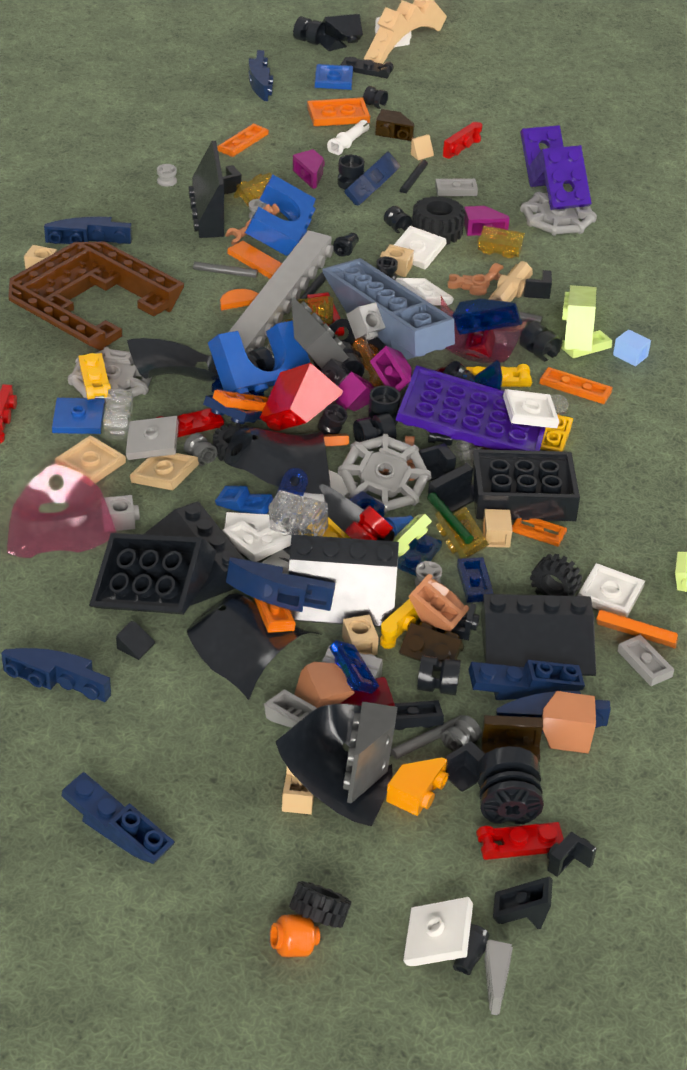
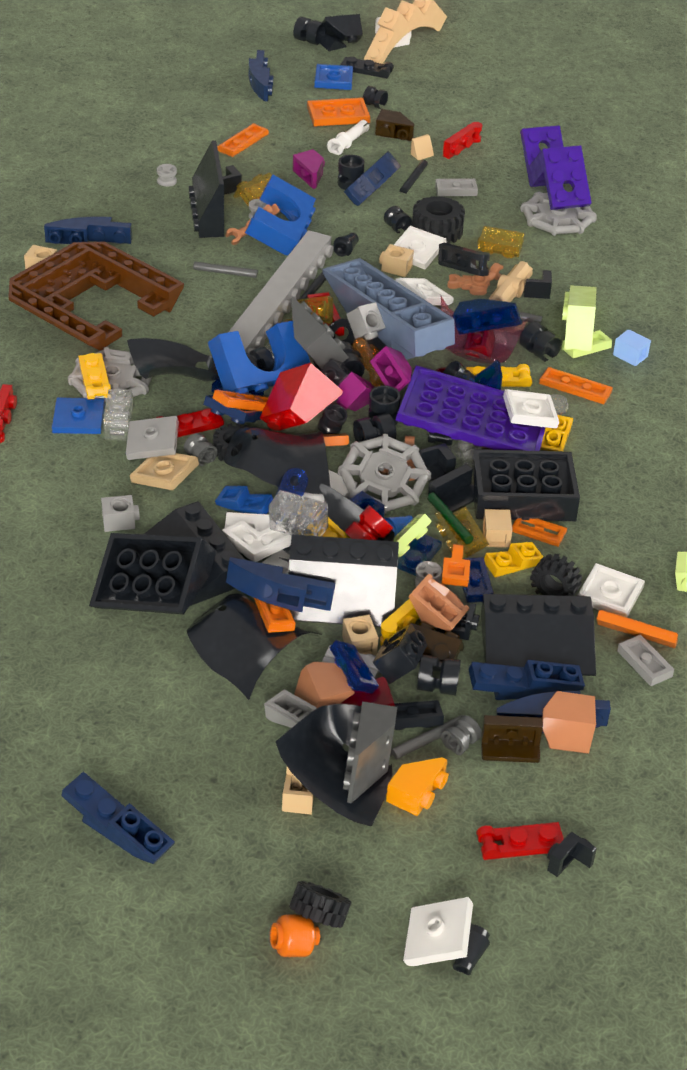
dark blue slope [1,648,111,702] -> none
clear pink piece [7,465,117,558] -> none
tan plate [55,435,126,487] -> none
black slope [116,621,155,660] -> none
orange tile [220,289,259,310] -> none
orange tile [228,241,282,279] -> none
black wheel [376,257,398,280] -> none
black panel [445,741,485,792] -> none
magenta slope [464,206,510,236] -> none
black wheel [477,746,544,824] -> none
light grey slope [484,940,513,1016] -> none
black slope [493,876,553,929] -> none
none -> black brick [373,623,427,684]
none -> black plate [438,243,490,276]
none -> orange plate [441,544,470,587]
none -> yellow slope [483,542,543,578]

